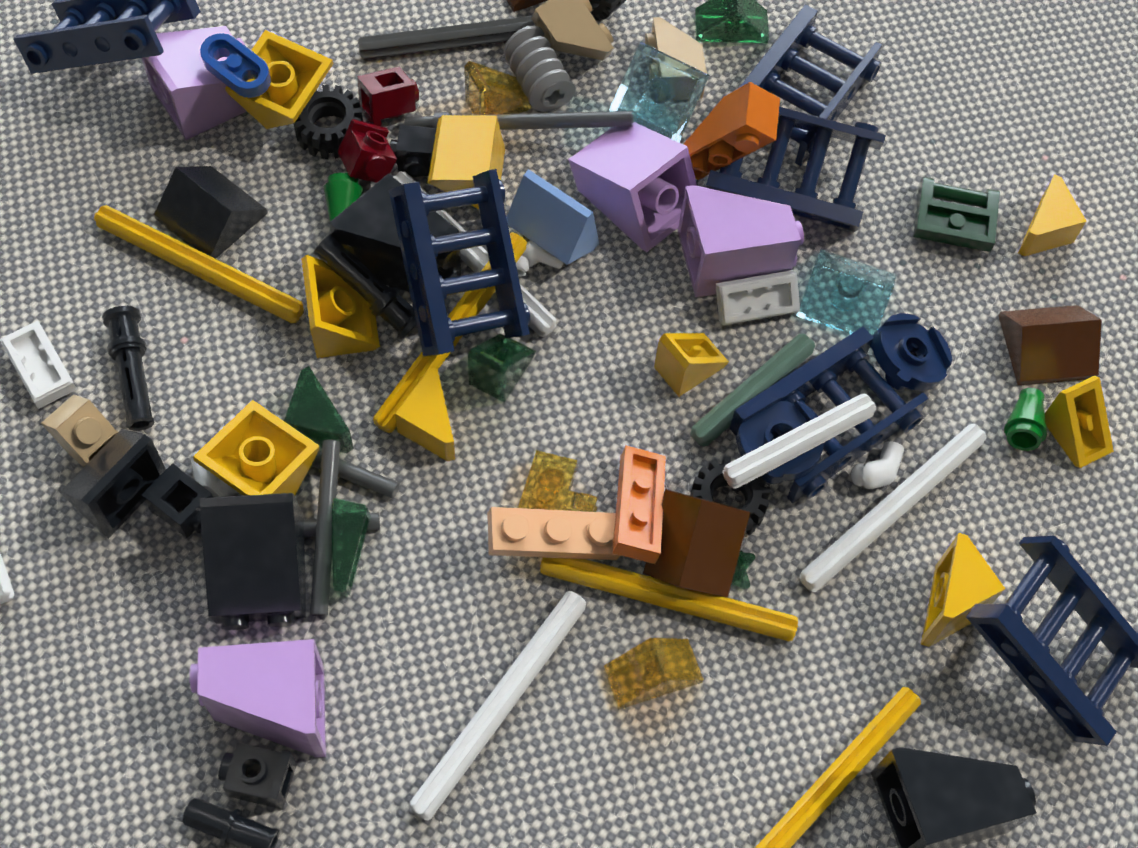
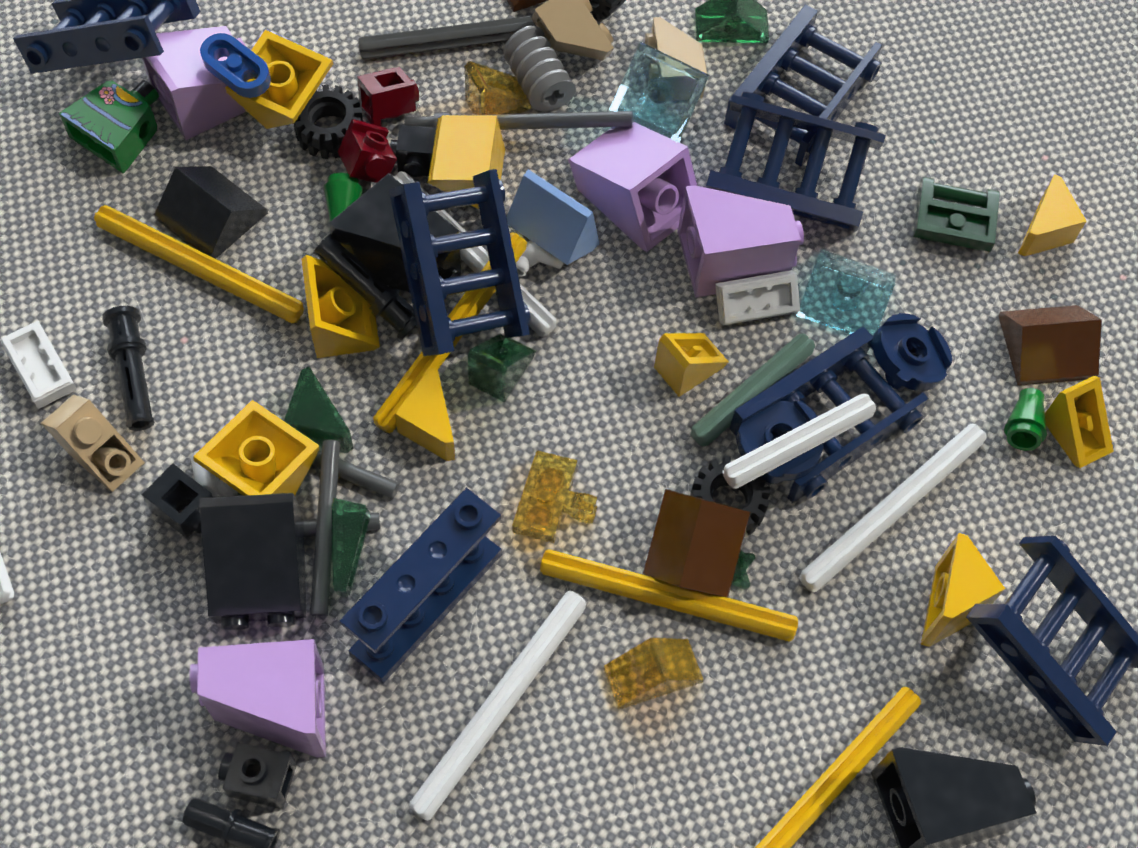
black slope [59,429,166,539] -> none
light nougat plate [487,507,621,560] -> none
orange plate [612,445,666,564] -> none
orange slope [683,82,780,180] -> none
white arm [851,441,904,489] -> none
none -> green torso [59,80,159,173]
none -> dark blue fence [339,487,502,684]

